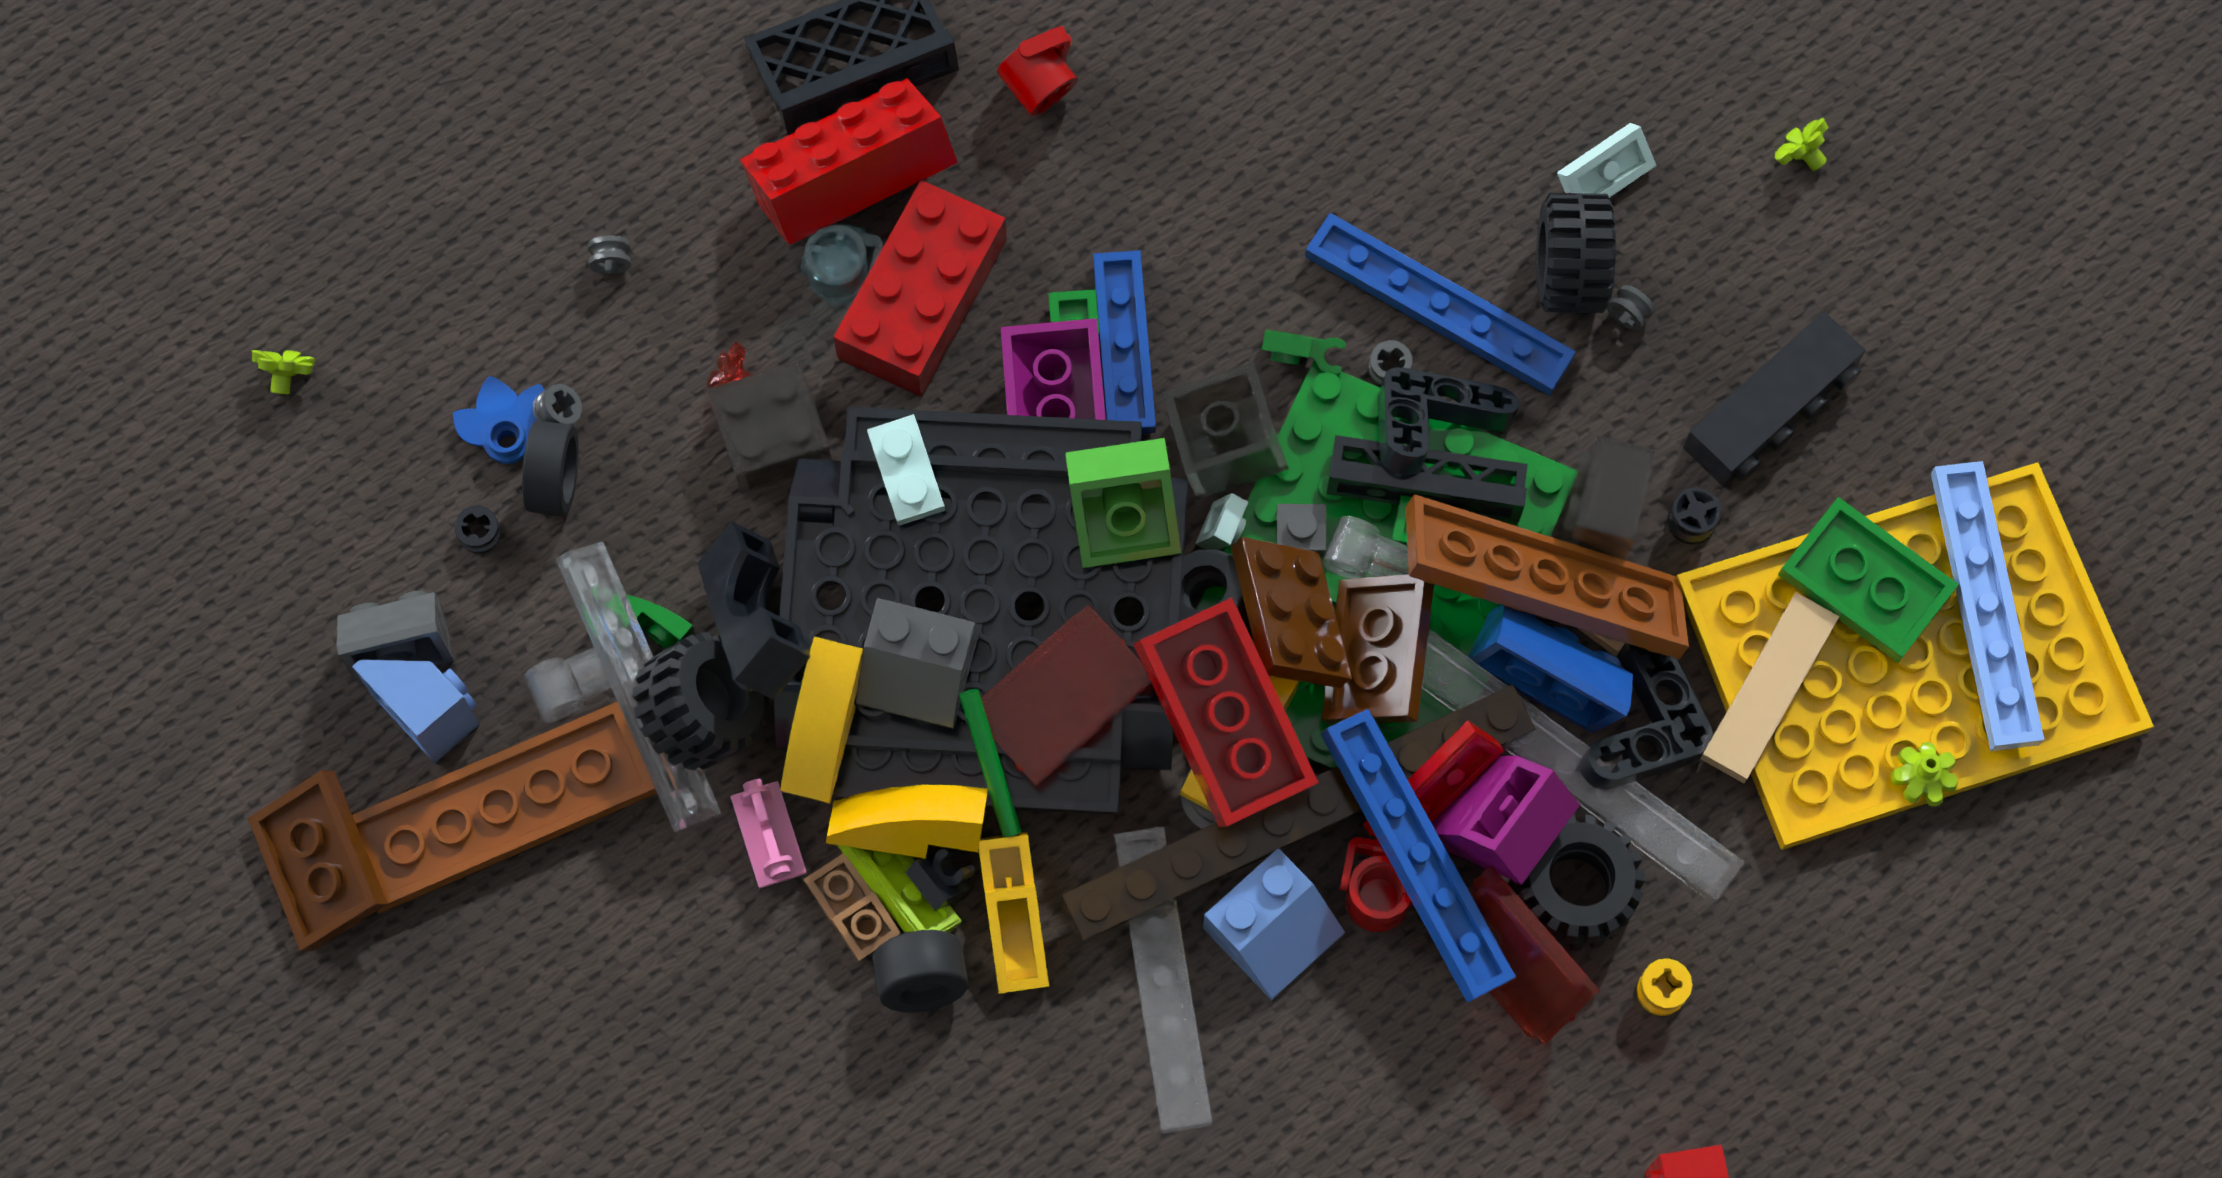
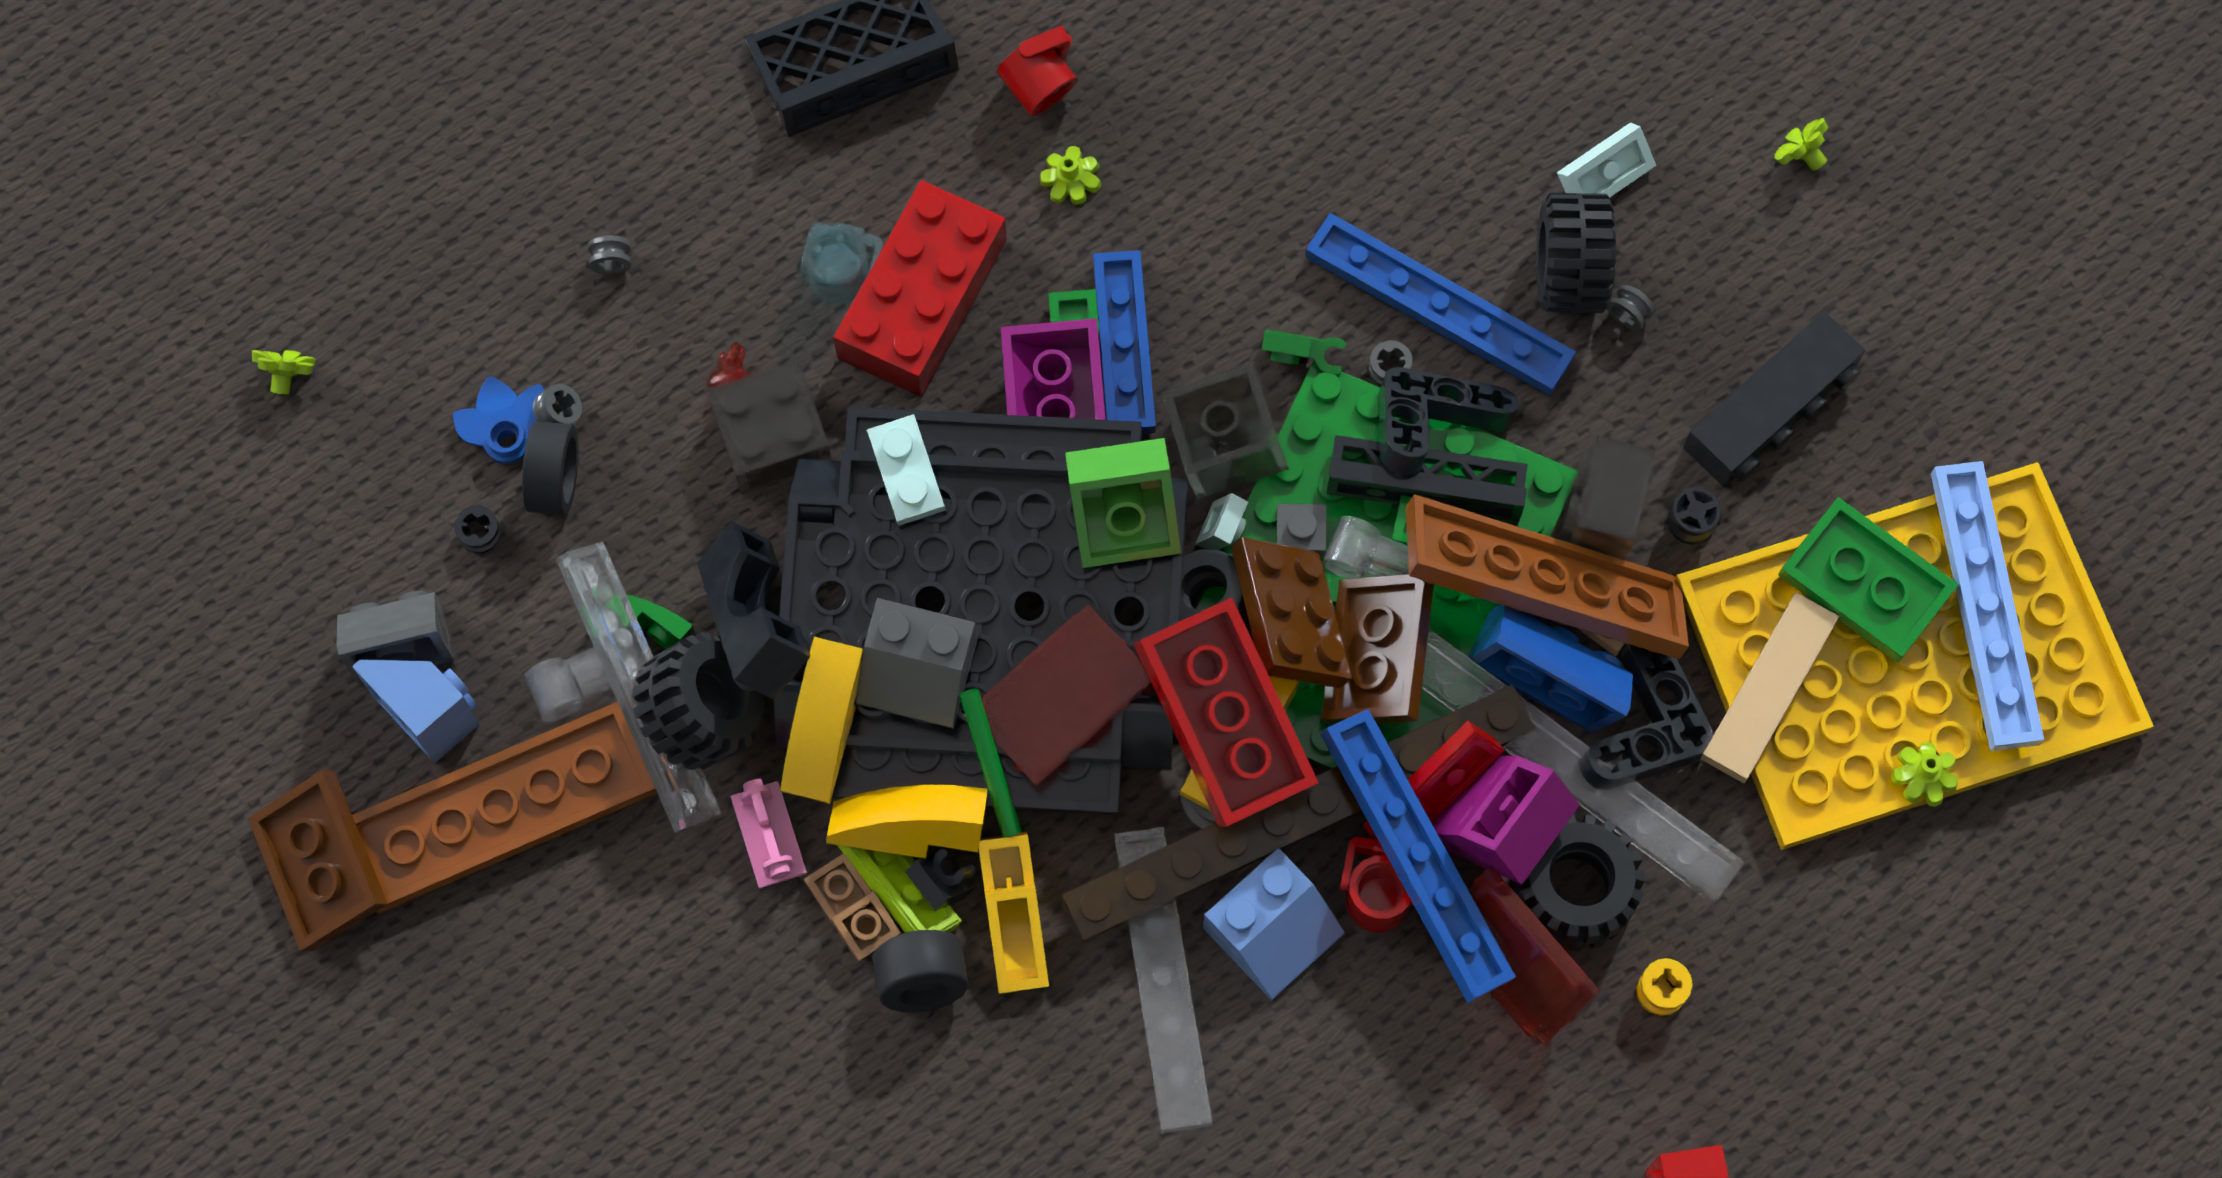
red brick [740,78,958,245] -> none
none -> lime plant [1040,146,1101,205]

